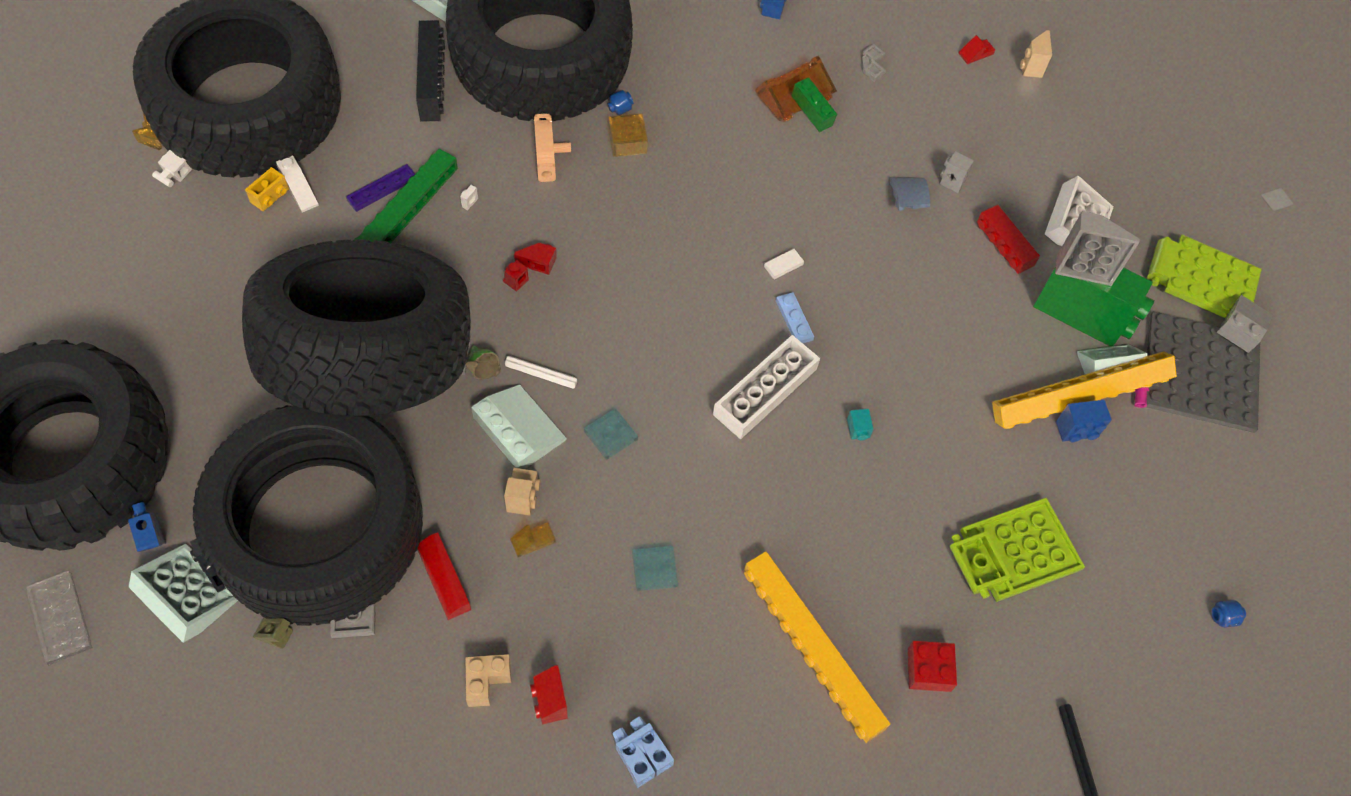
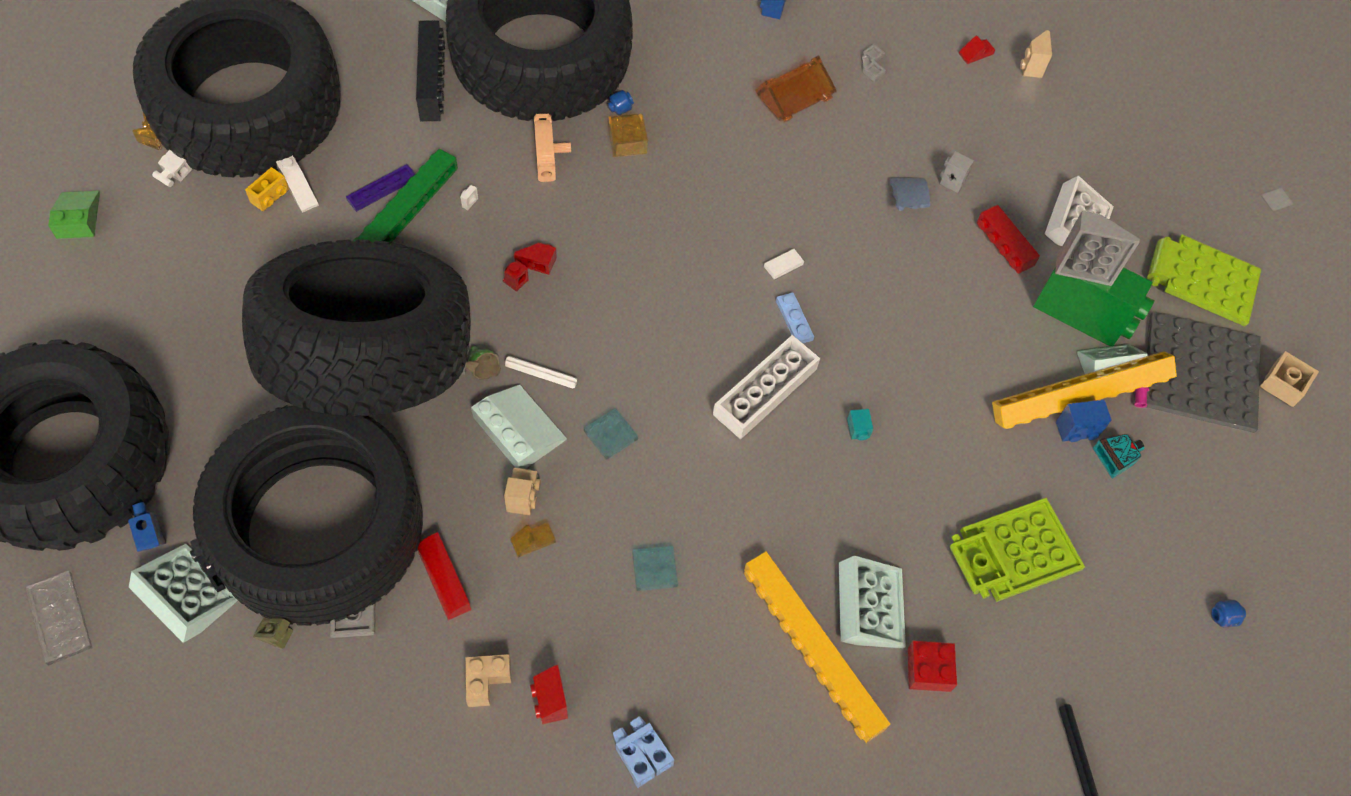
green brick [791,77,837,133] -> none
light grey slope [1217,295,1273,353] -> none
none -> bright green slope [48,190,100,239]
none -> light aqua slope [839,556,906,648]
none -> teal torso [1093,434,1144,479]
none -> tan brick [1260,351,1319,407]

